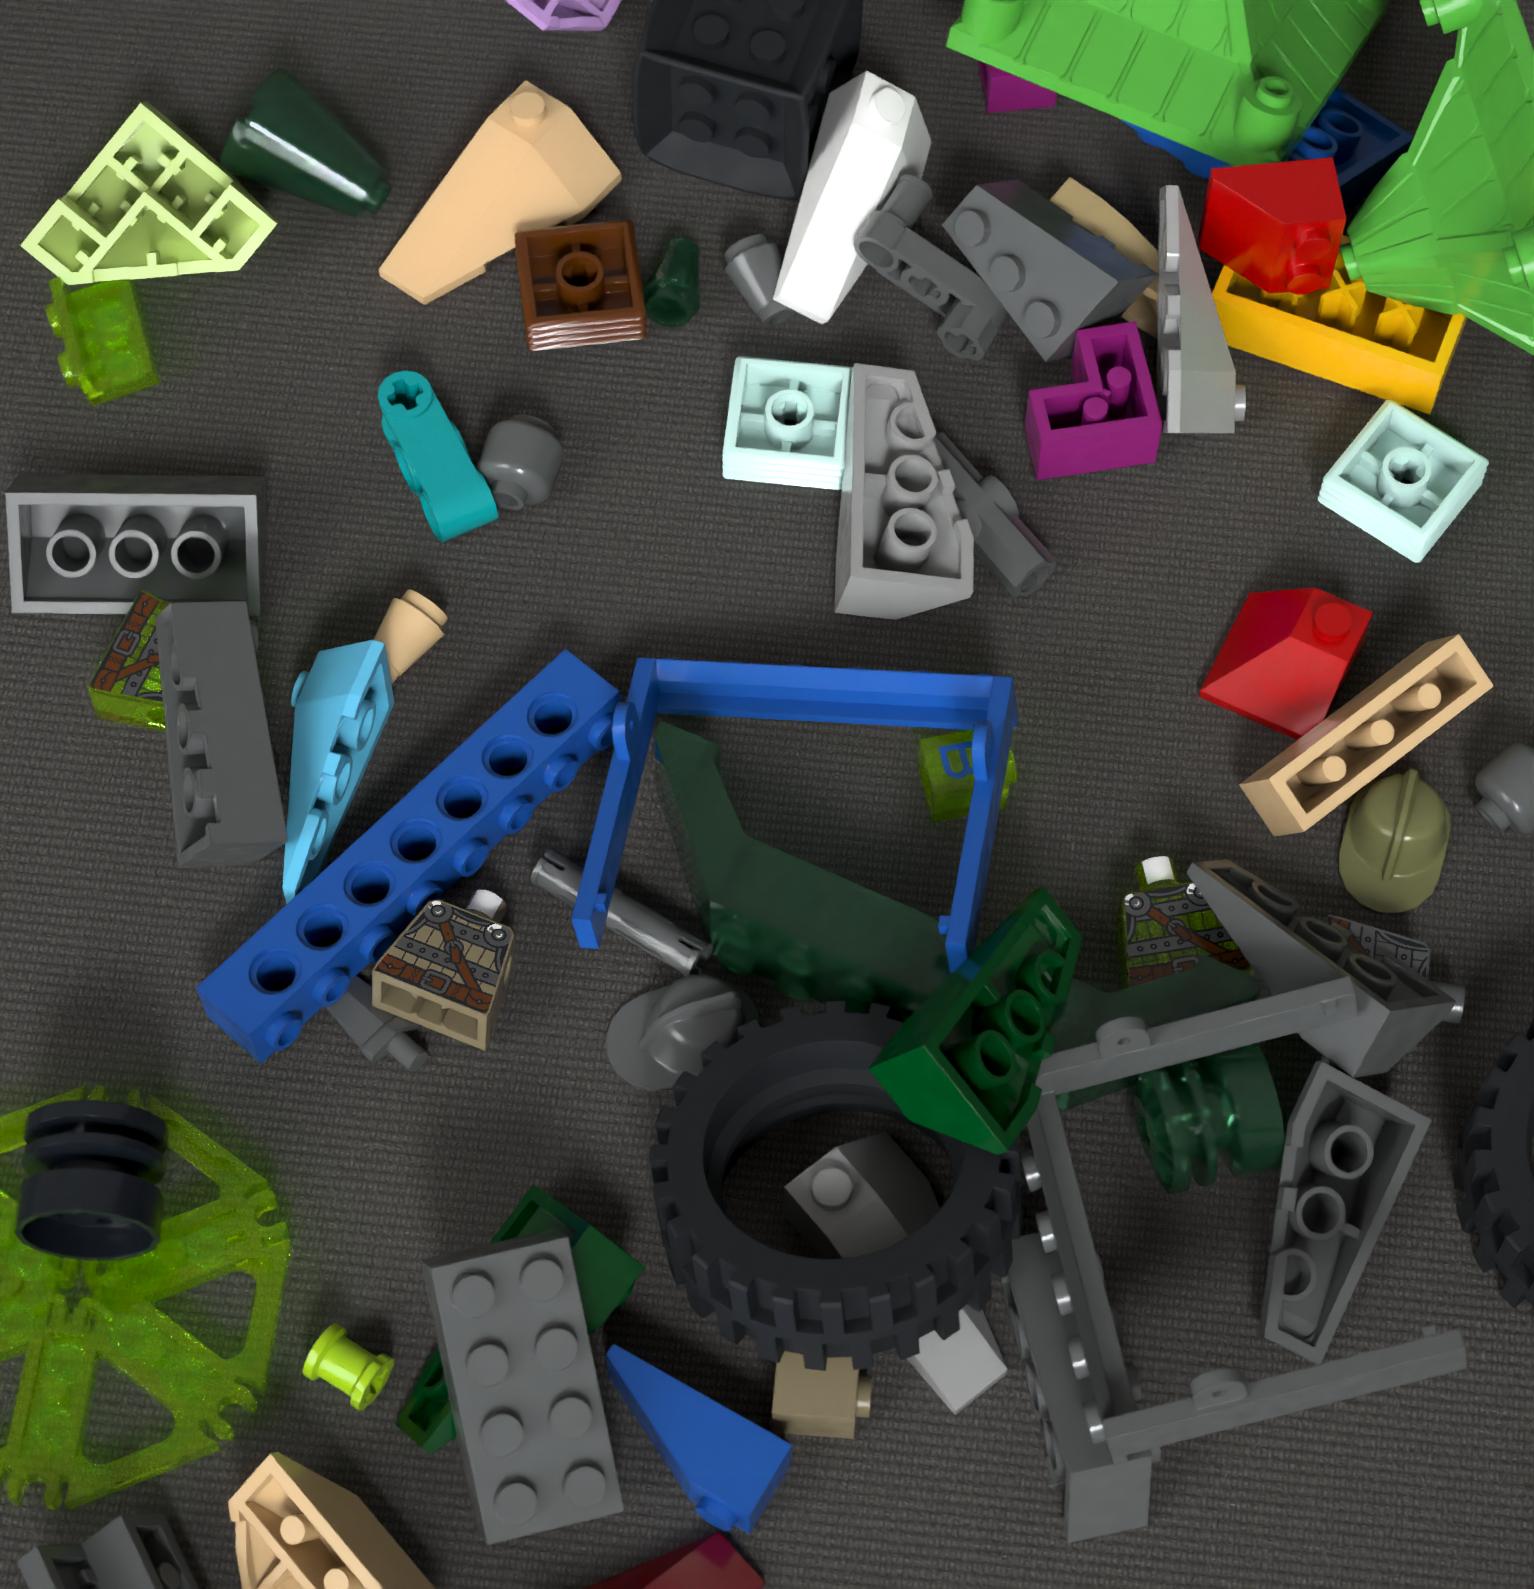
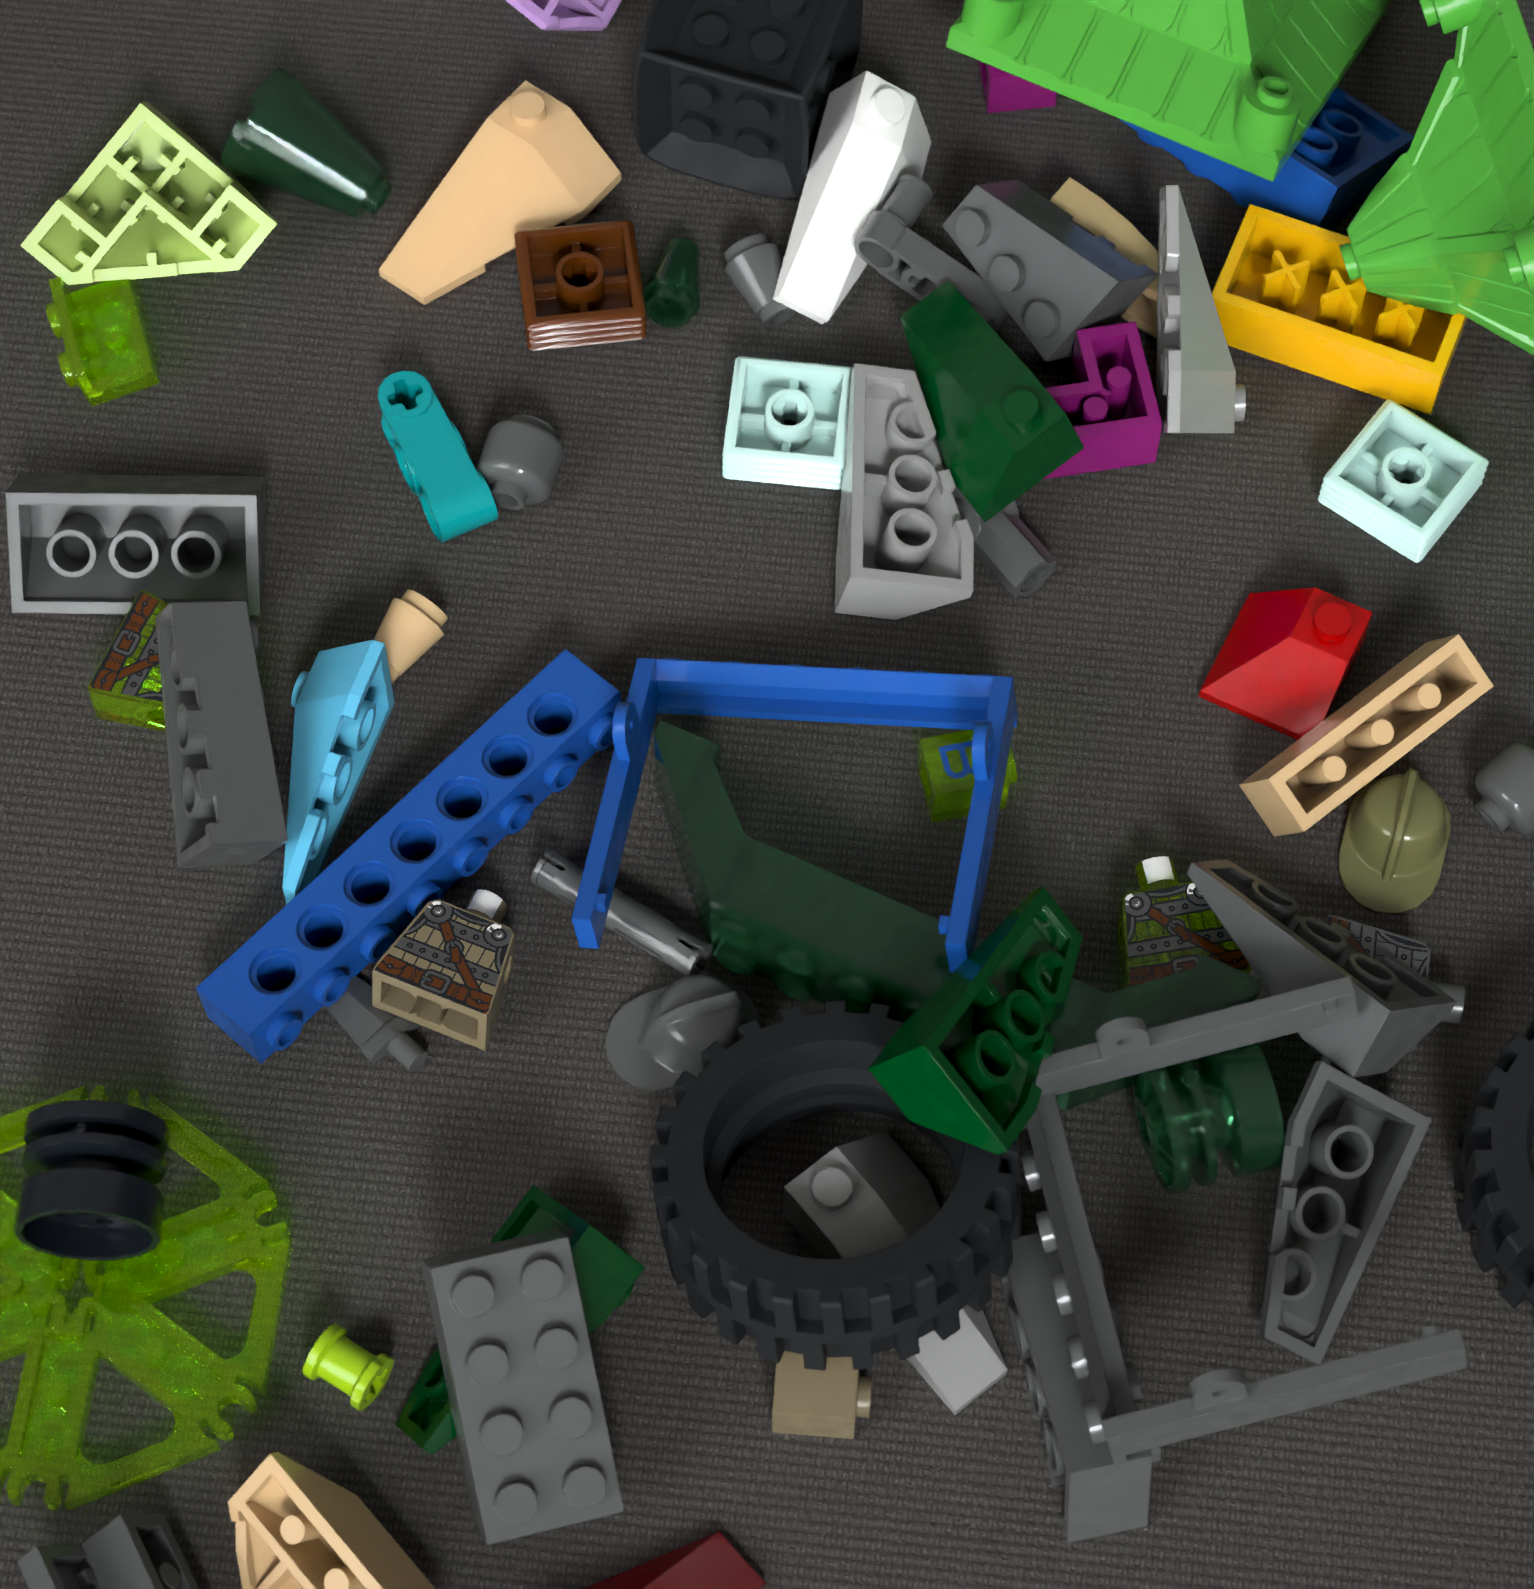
blue slope [606,1344,792,1534] -> none
red slope [1197,157,1346,295] -> none
none -> dark green wedge [900,280,1085,522]

